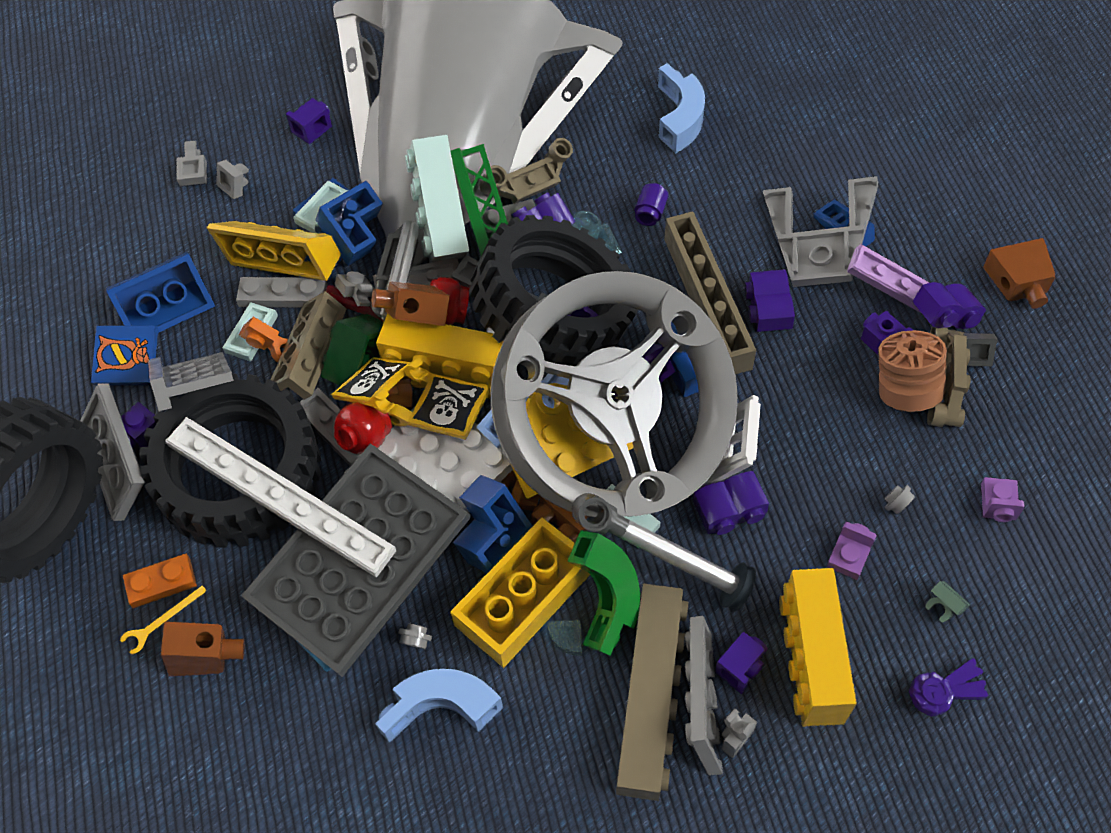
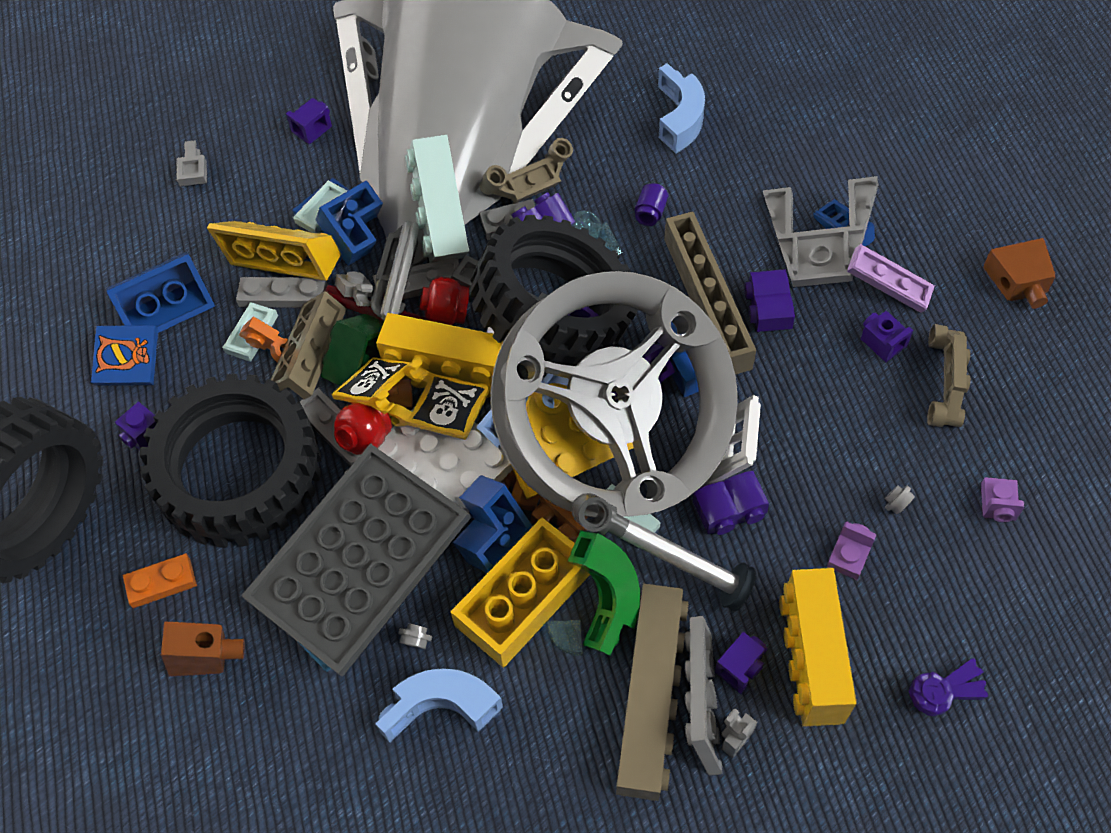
light grey tile [80,383,144,521] -> none
yellow flag [120,586,206,654] -> none
light grey fence [148,352,234,411] -> none
white tile [165,417,396,578] -> none
light grey tile [216,160,249,199] -> none
dark orange torso [371,282,449,326] -> none
green fence [450,144,508,256] -> none
nougat wheel [878,330,947,412] -> none
dark purple brick [912,282,986,329] -> none
sand green tile [925,581,970,622] -> none
dark grey tile [963,333,997,366] -> none

